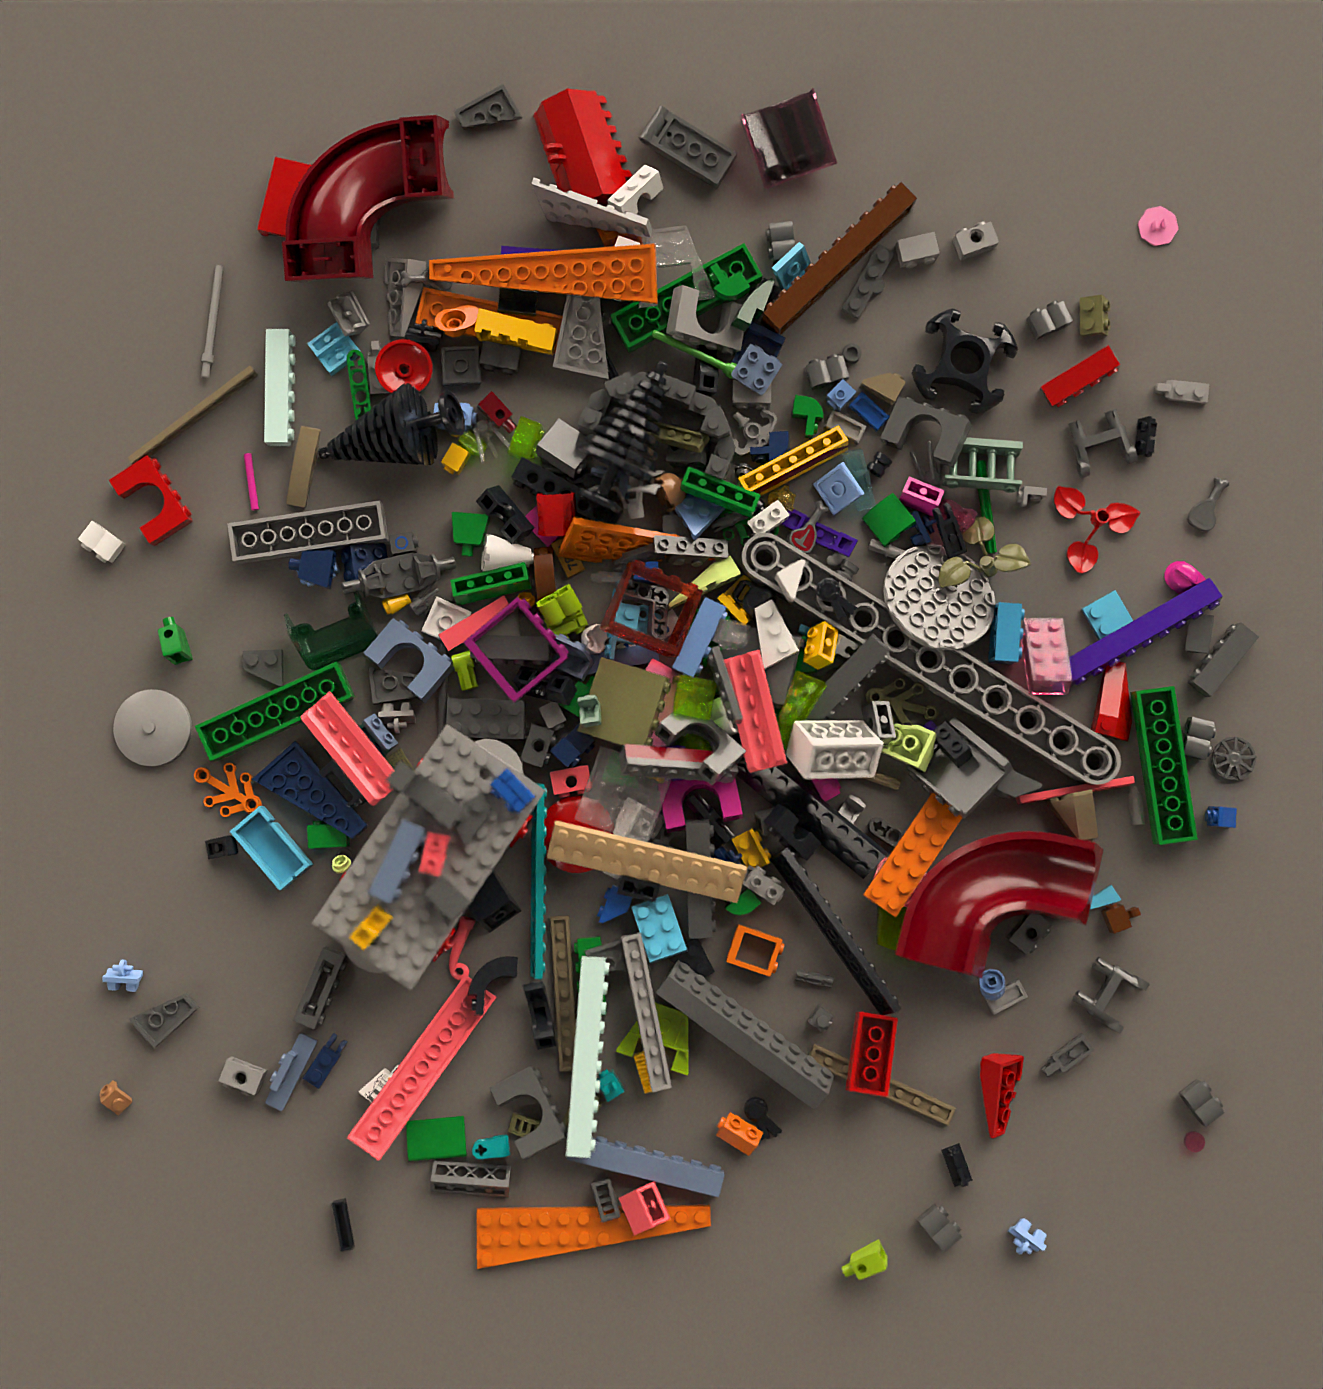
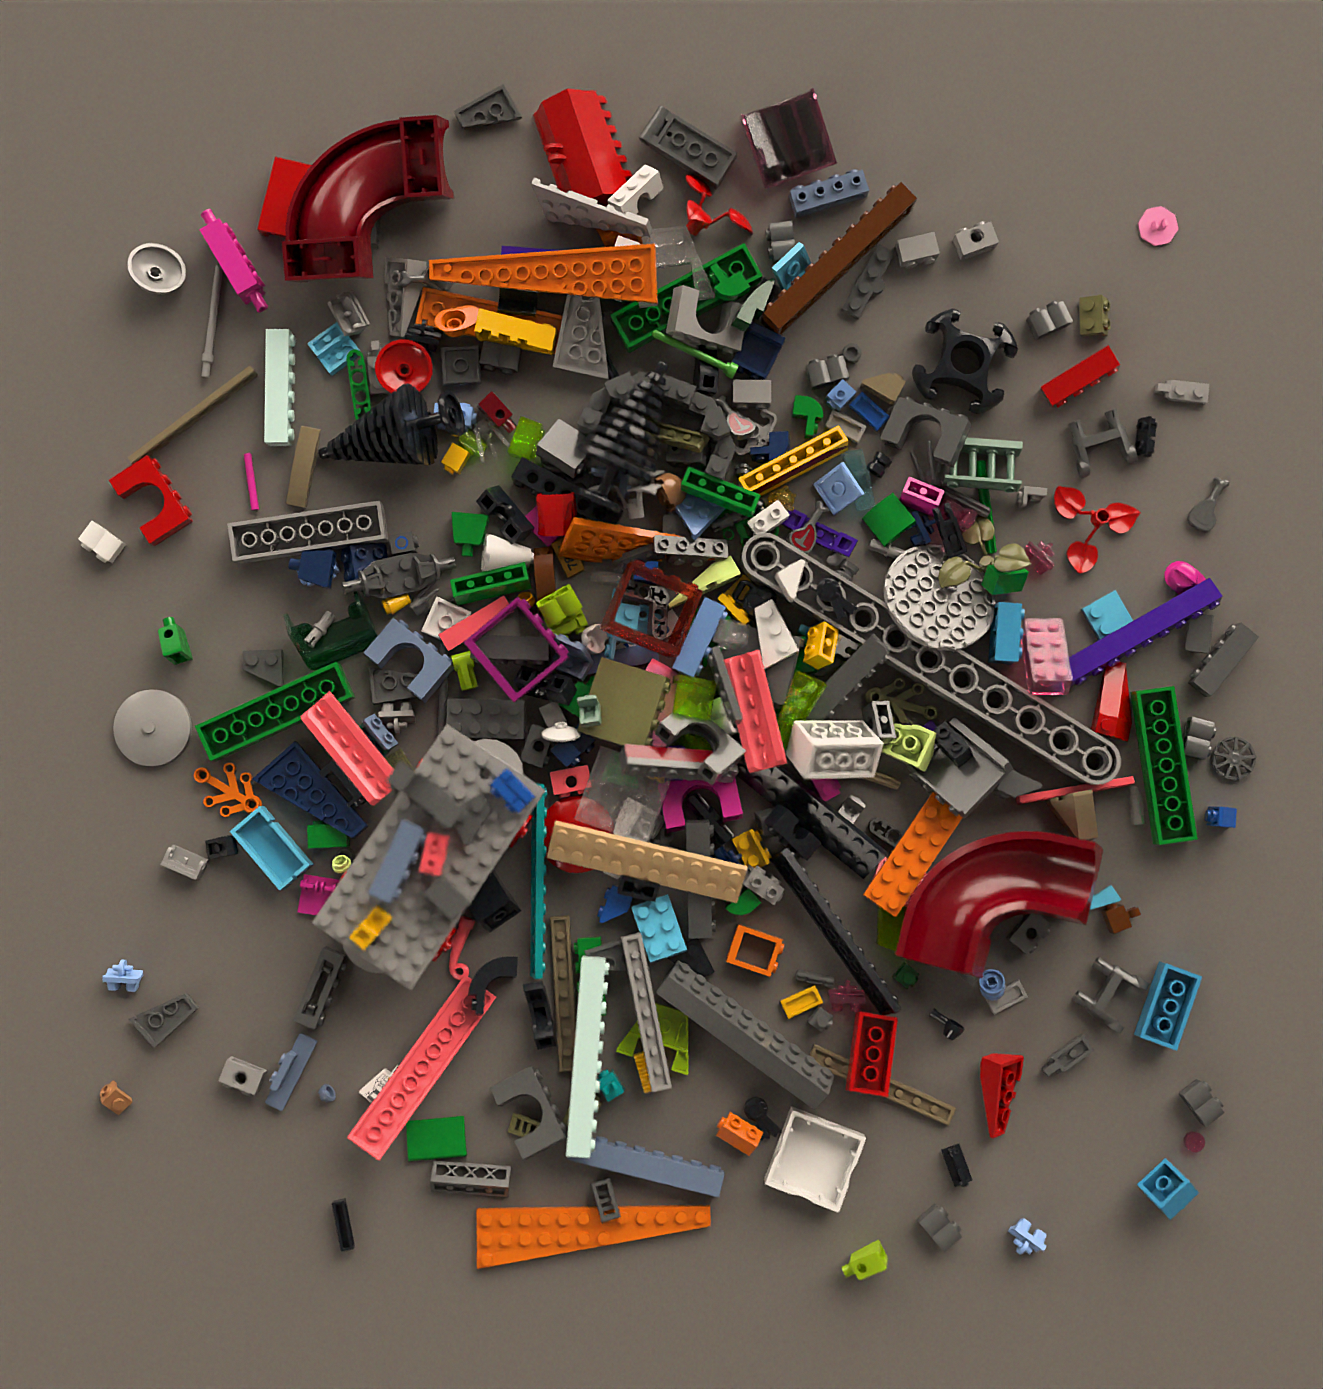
dark blue hinge [303,1033,347,1089] -> none
teal piece [472,1135,511,1159] -> none
coral slope [619,1182,670,1235] -> none
sand blue bracket [731,343,783,395] -> none
none -> light grey dish [127,243,186,295]
none -> light grey hinge [160,845,209,880]
none -> dark pink brick [199,209,268,313]
none -> dark pink hinge [298,874,340,915]
none -> light grey pin [303,611,336,648]
none -> sand blue piece [318,1084,336,1103]
none -> white dish [542,722,581,741]
none -> red plant [685,174,753,236]
none -> dark grey piece [714,395,755,440]
none -> white tile [764,1106,866,1213]
none -> yellow tile [780,985,823,1019]
none -> sand blue brick [789,169,869,218]
none -> clear pink hips [828,980,865,1012]
none -> dark green brick [892,962,919,989]
none -> black bar [930,1008,965,1040]
none -> dark grey axle [939,485,991,518]
none -> green brick [981,565,1029,595]
none -> clear pink hips [1024,541,1055,575]
none -> dark azure brick [1134,961,1202,1051]
none -> dark azure brick [1137,1158,1199,1220]

